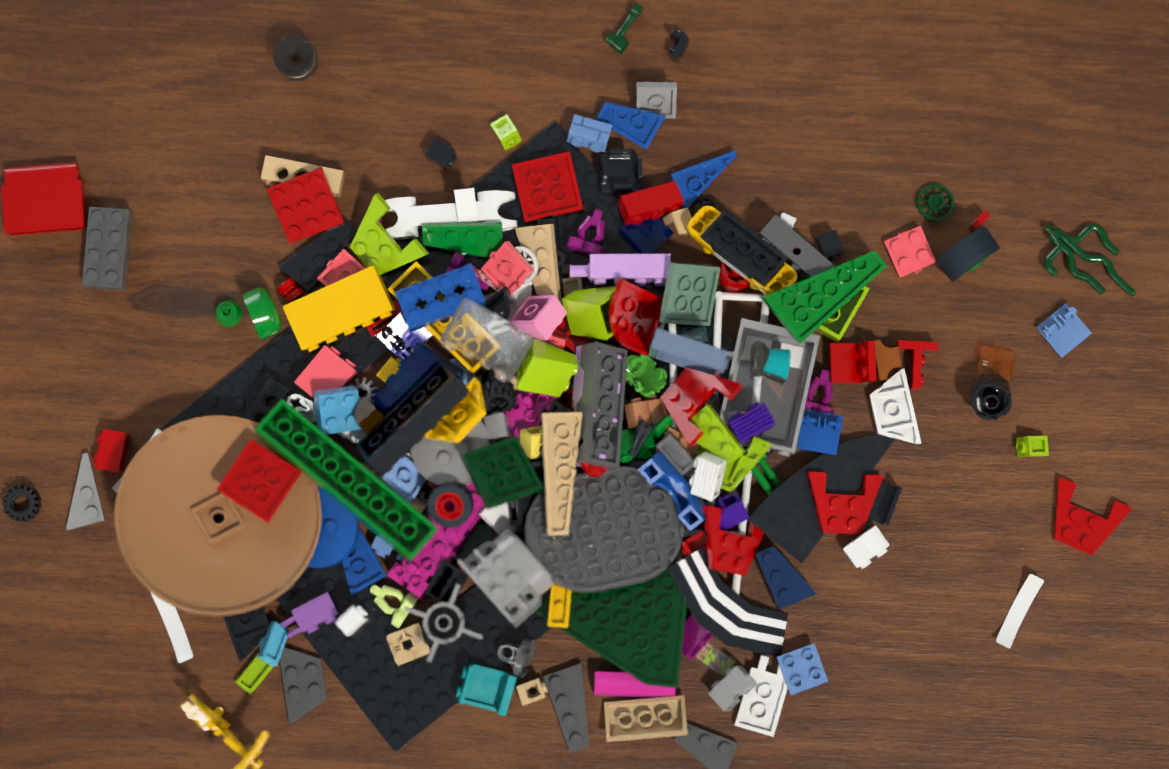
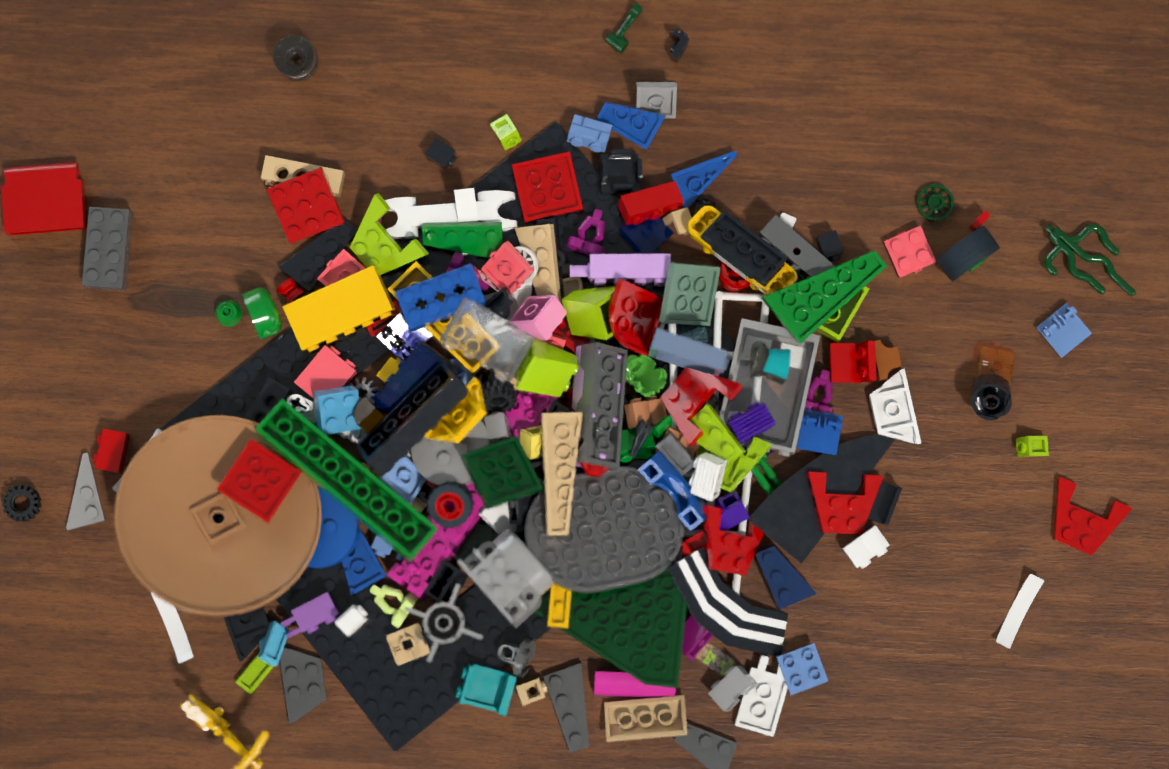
red bracket [896,340,938,391] -> none

